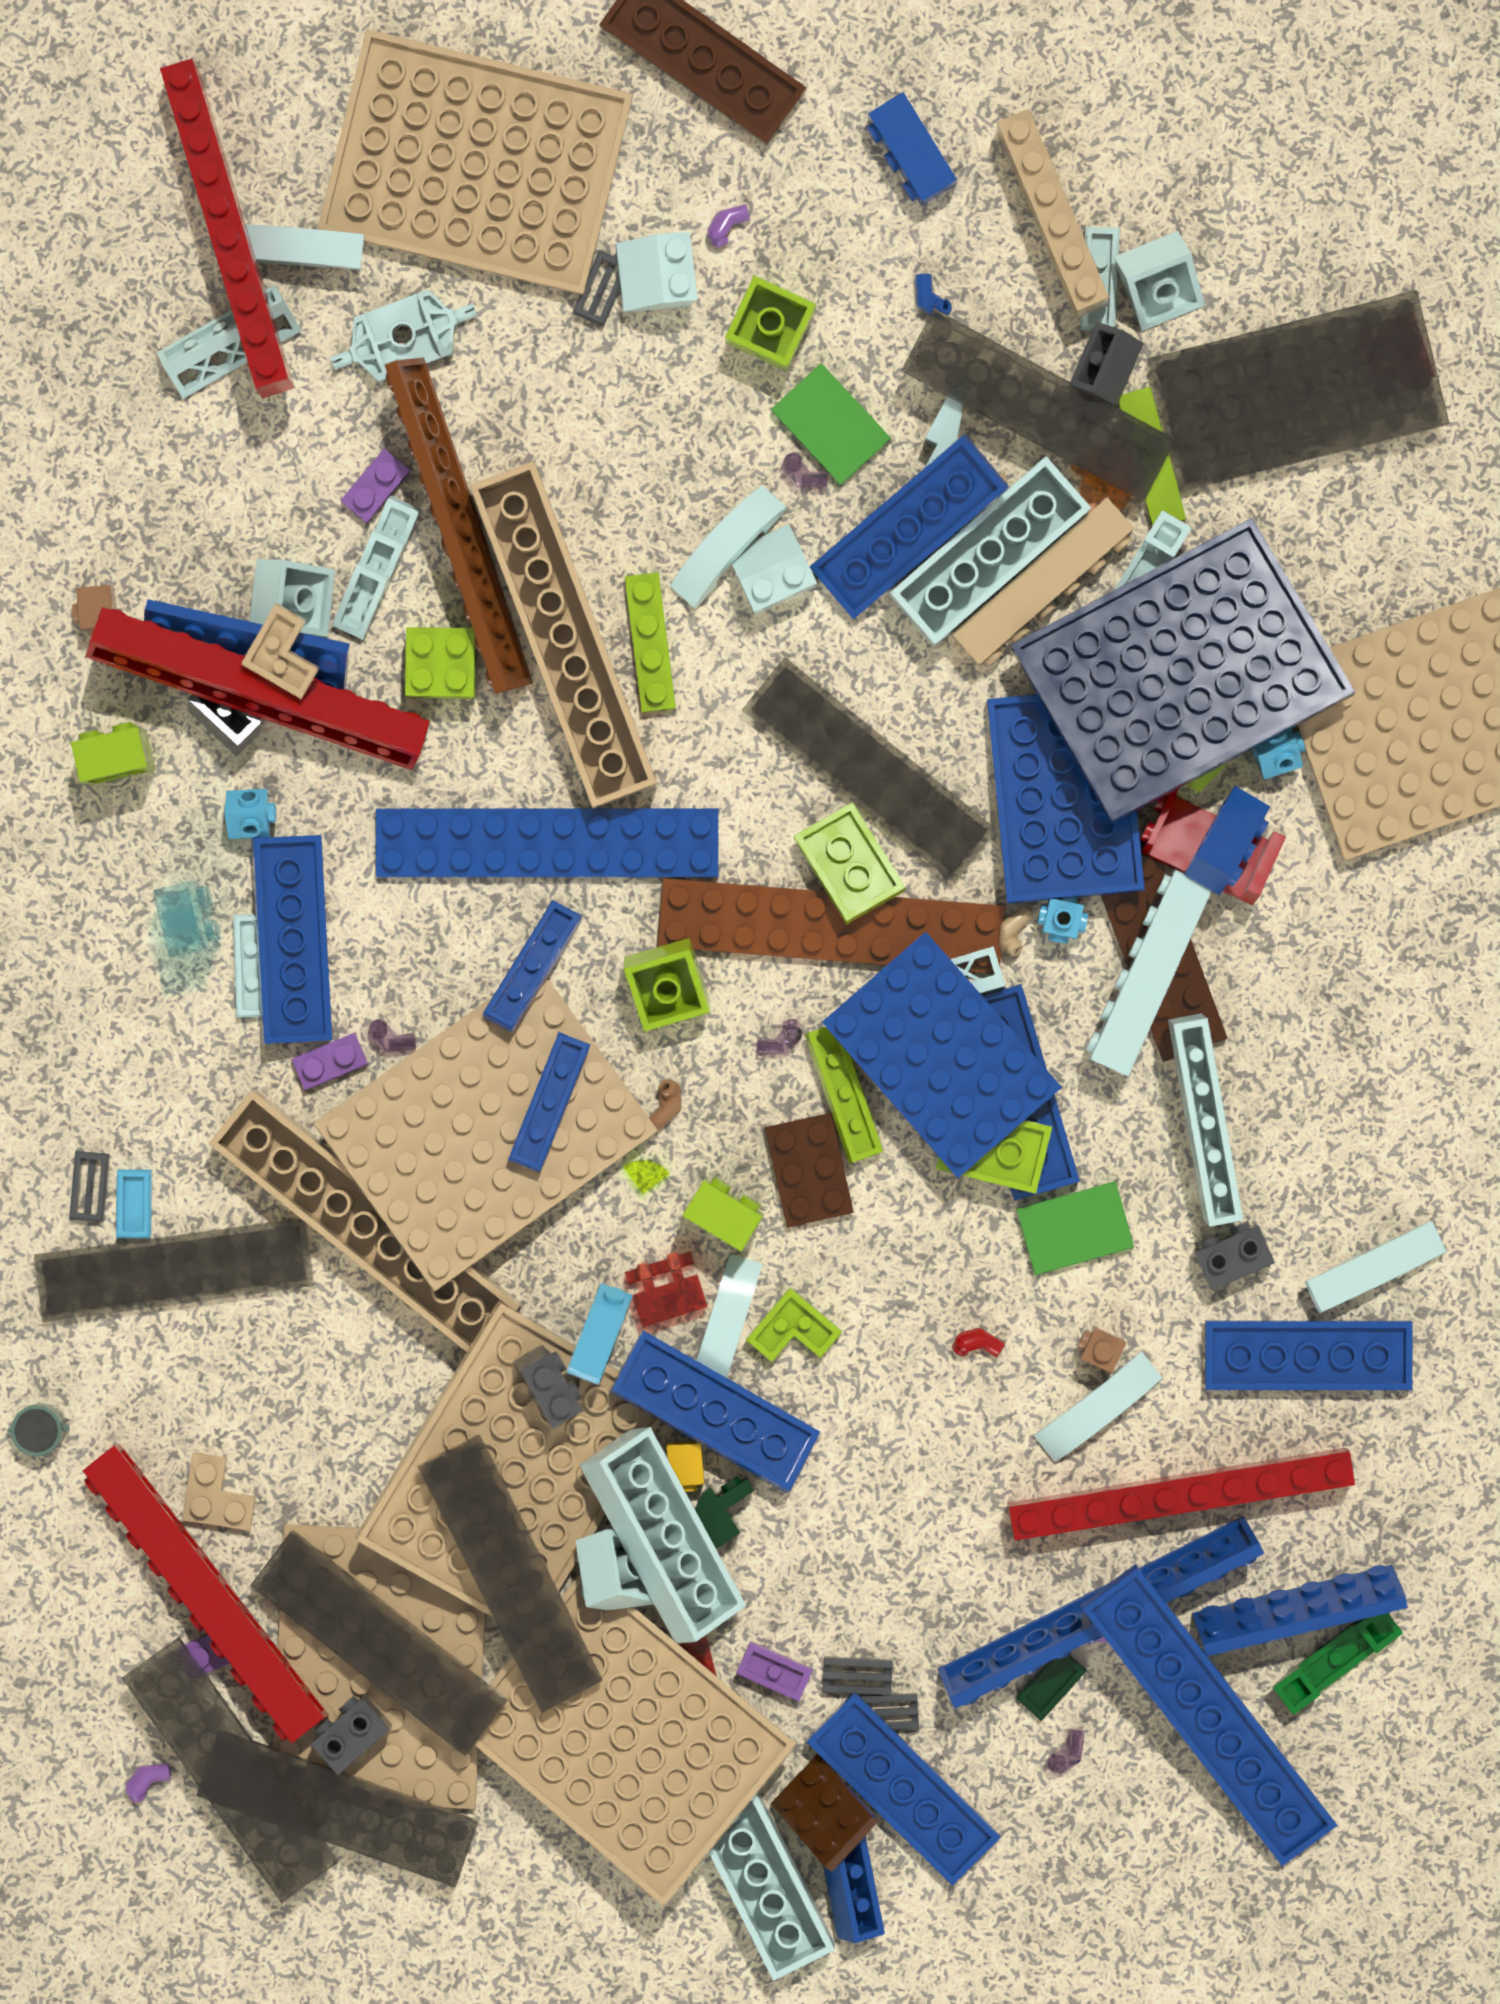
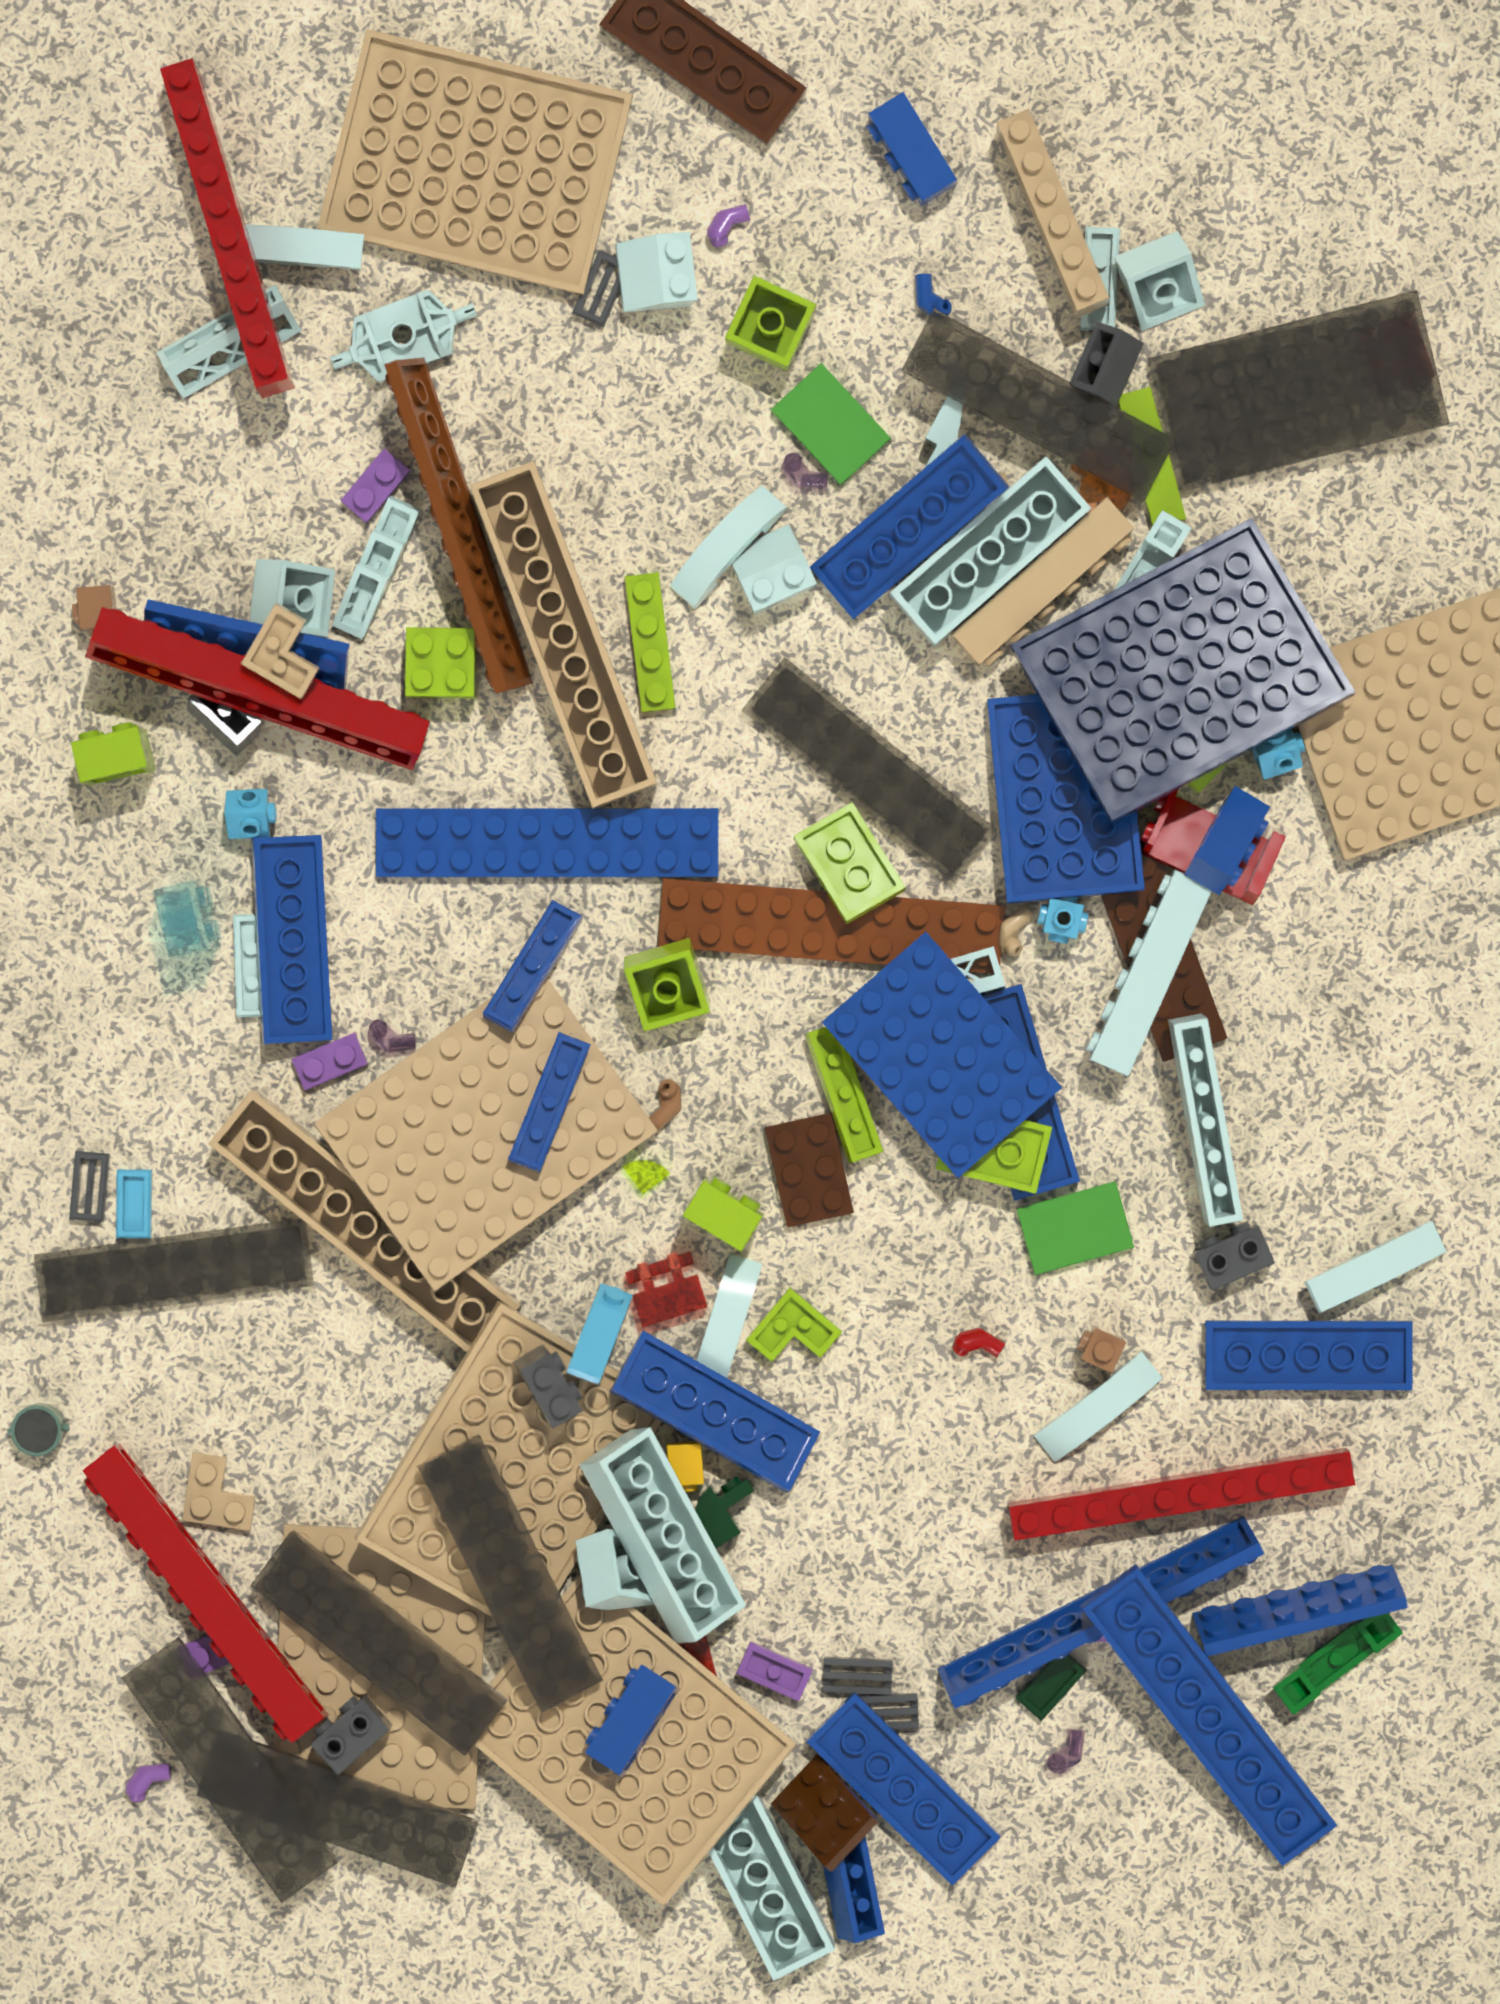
arm [757,1019,803,1056] -> none
none -> blue brick [585,1664,679,1777]

